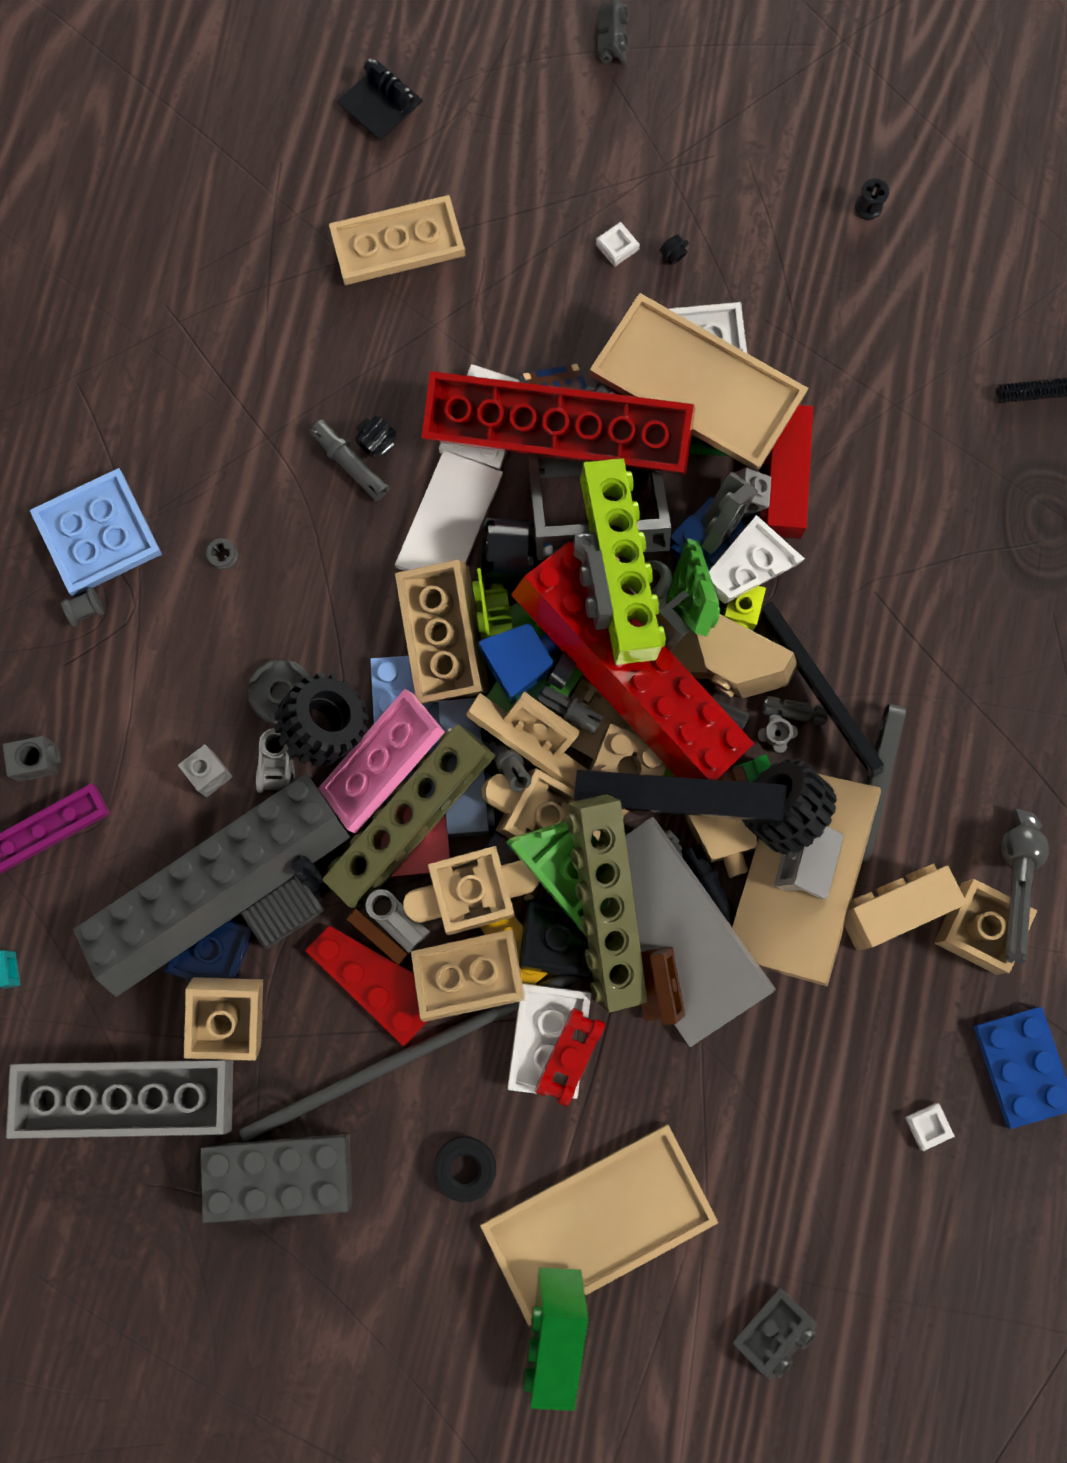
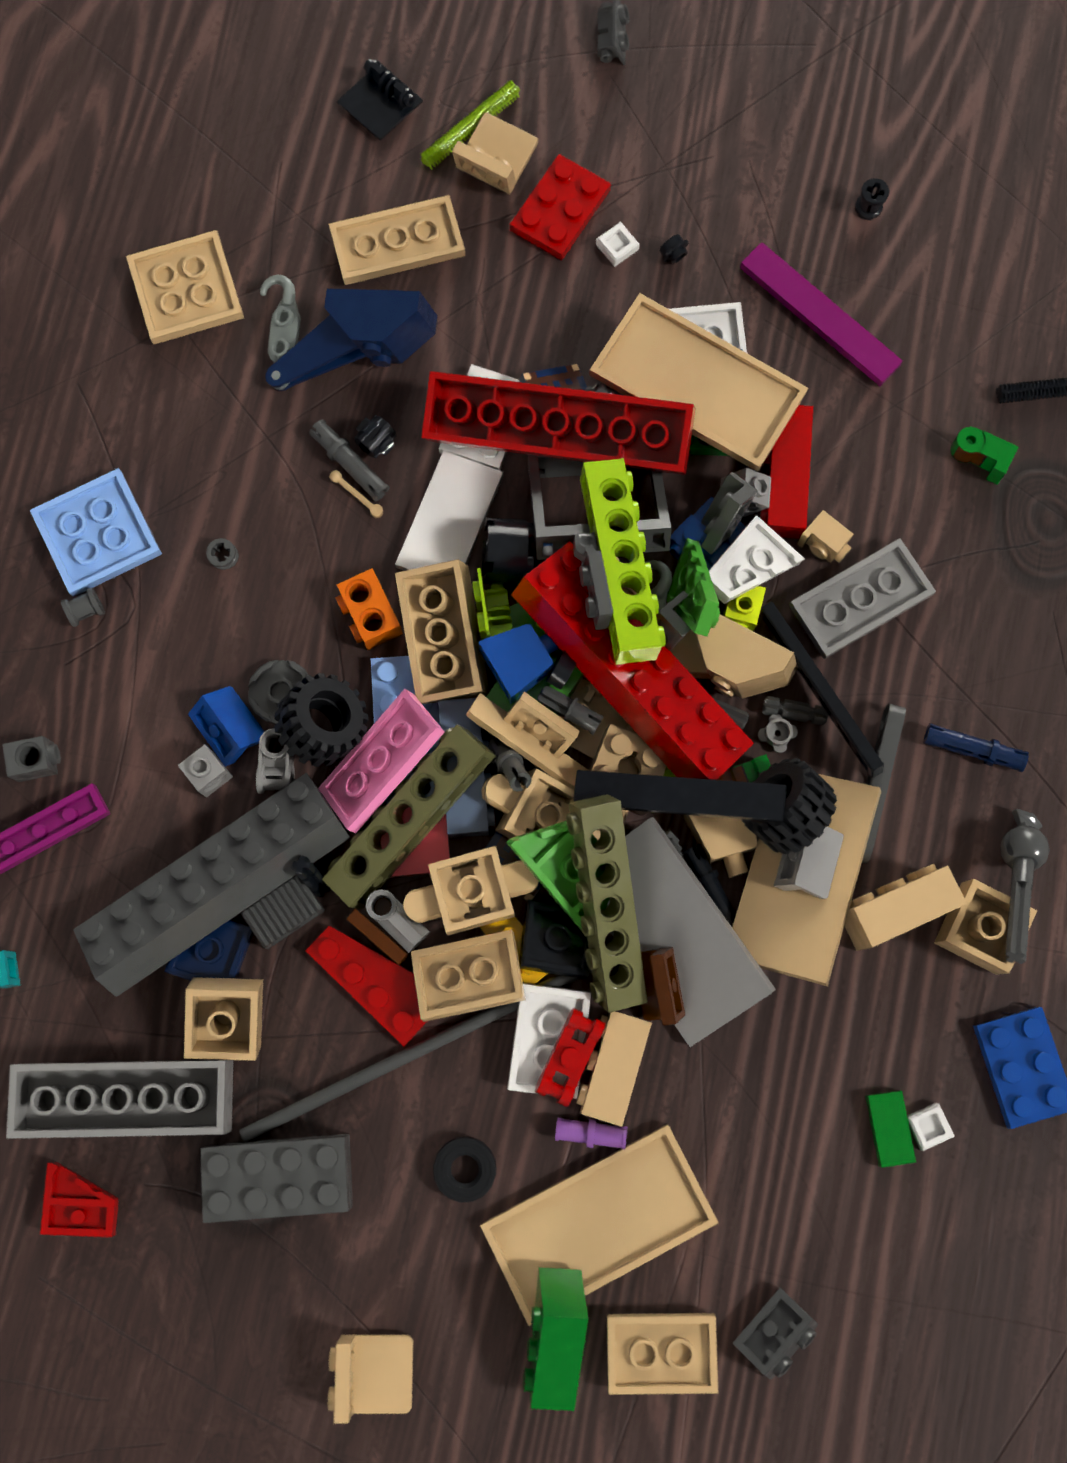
none -> red wing [40,1162,119,1237]
none -> tan plate [126,230,244,345]
none -> blue panel [188,686,265,767]
none -> dark blue slope [260,275,438,391]
none -> tan bracket [328,1335,413,1423]
none -> tan hinge [329,470,383,518]
none -> orange brick [335,568,403,651]
none -> lime axle [420,81,521,169]
none -> tan bracket [452,113,538,194]
none -> red plate [510,154,611,261]
none -> medium lavender pin [555,1117,628,1150]
none -> tan brick [576,1011,652,1127]
none -> tan plate [607,1313,718,1394]
none -> magenta tile [740,242,903,387]
none -> light grey plate [789,538,936,659]
none -> tan brick [797,510,854,563]
none -> green tile [865,1090,916,1168]
none -> dark blue pin [923,723,1029,772]
none -> green leg [950,427,1019,484]

